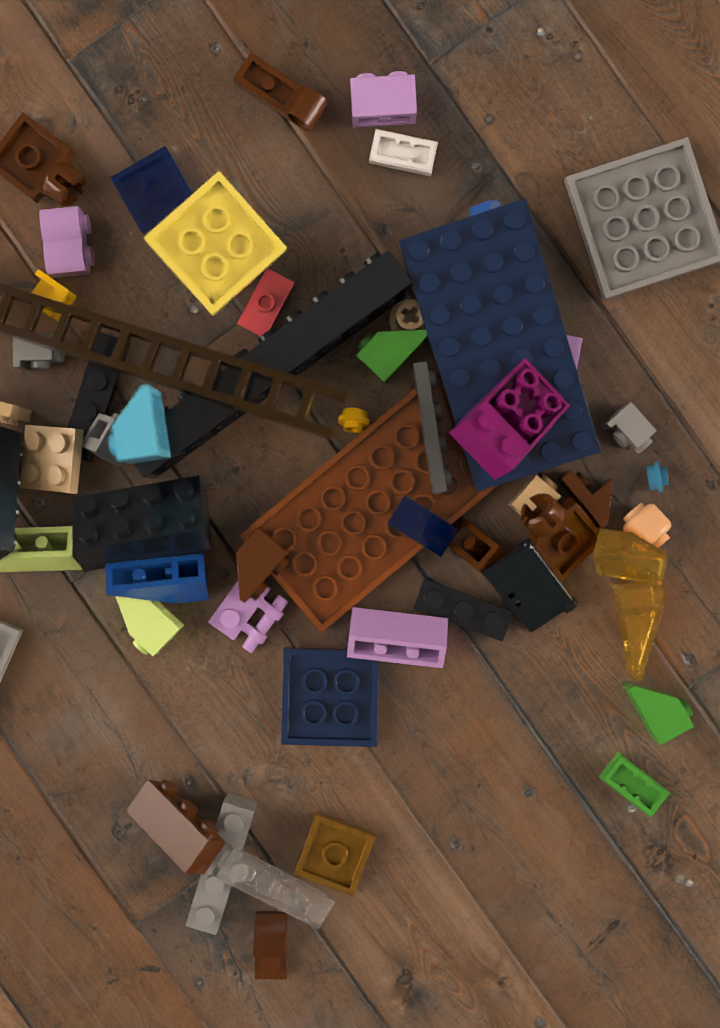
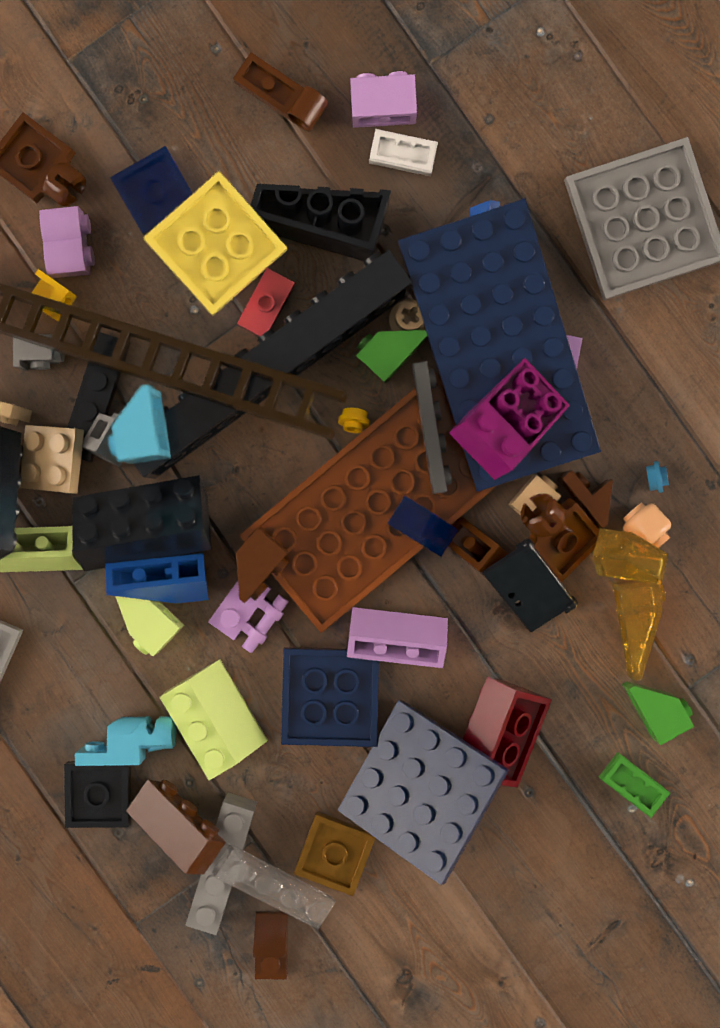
black plate [413,578,514,642] -> none
light grey brick [601,402,657,454] -> none
none -> black plate [64,761,131,828]
none -> medium azure plate [75,716,177,766]
none -> yellowish green slope [160,659,268,780]
none -> black wedge [250,184,391,261]
none -> plate [338,700,509,885]
none -> dark red slope [463,676,552,788]

